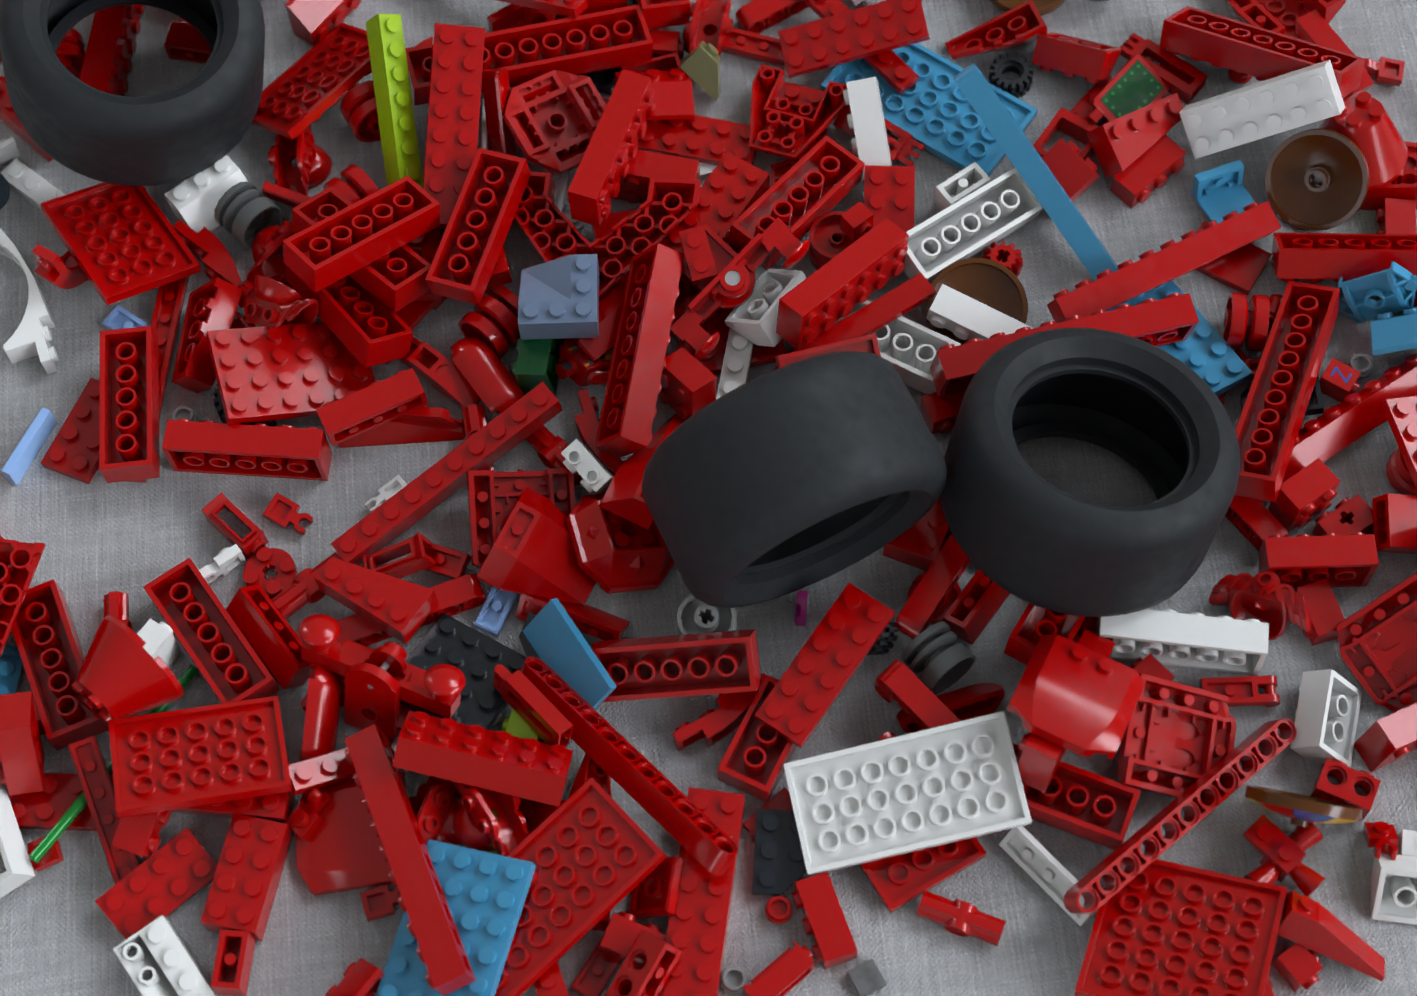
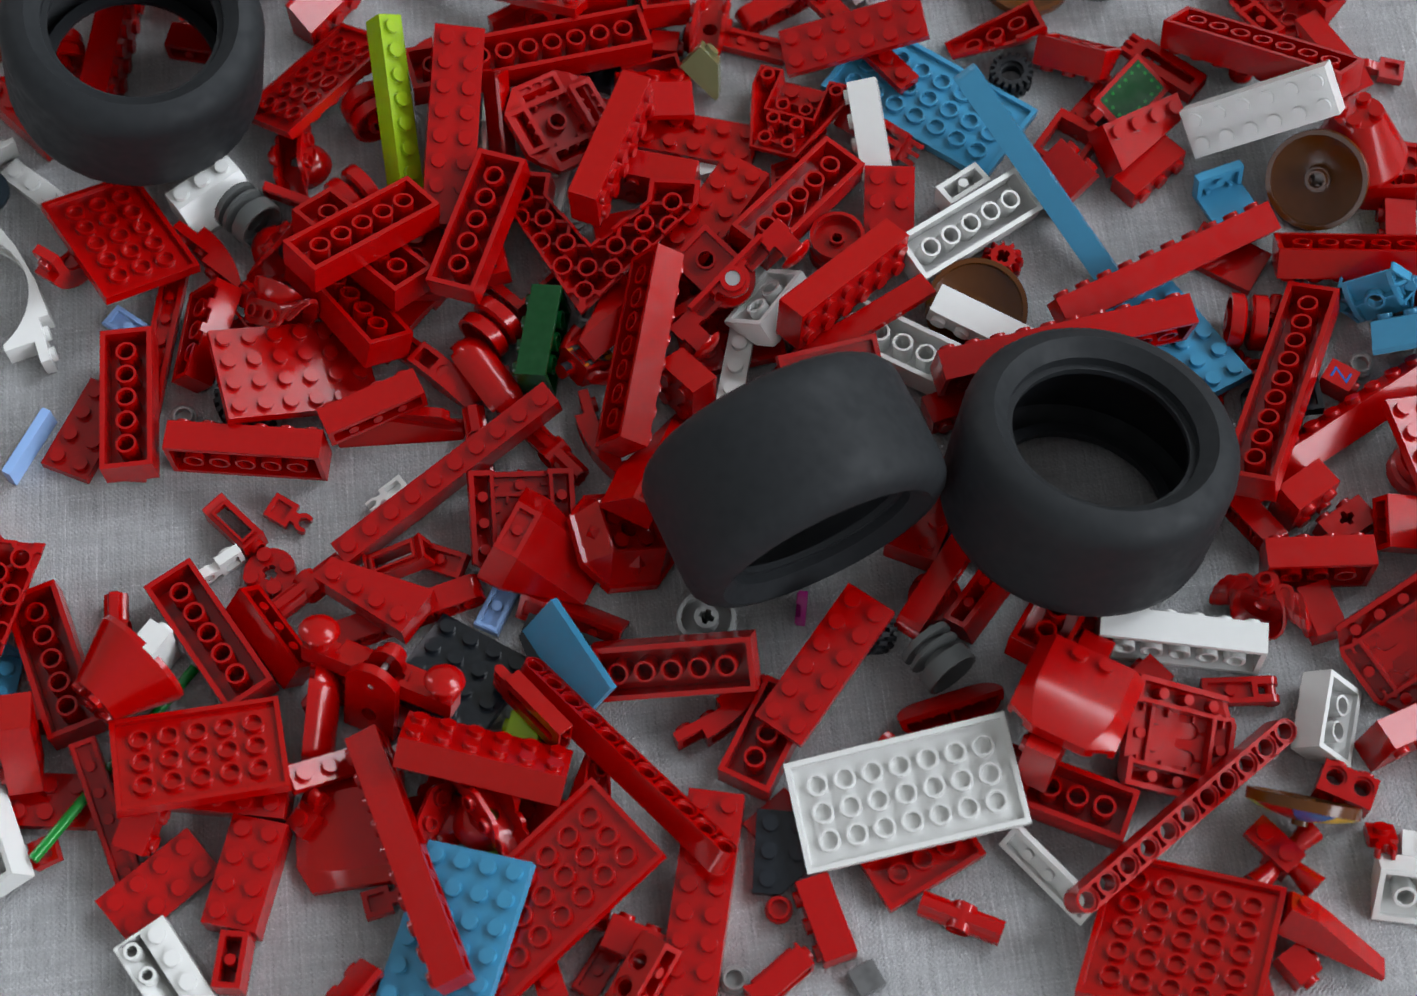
sand blue slope [518,254,599,340] -> none
white plate [561,439,614,495] -> none
red tile [629,856,683,920] -> none
red brick [679,225,718,287] -> none
red plate [840,201,874,242] -> none
red beam [874,659,961,730] -> none

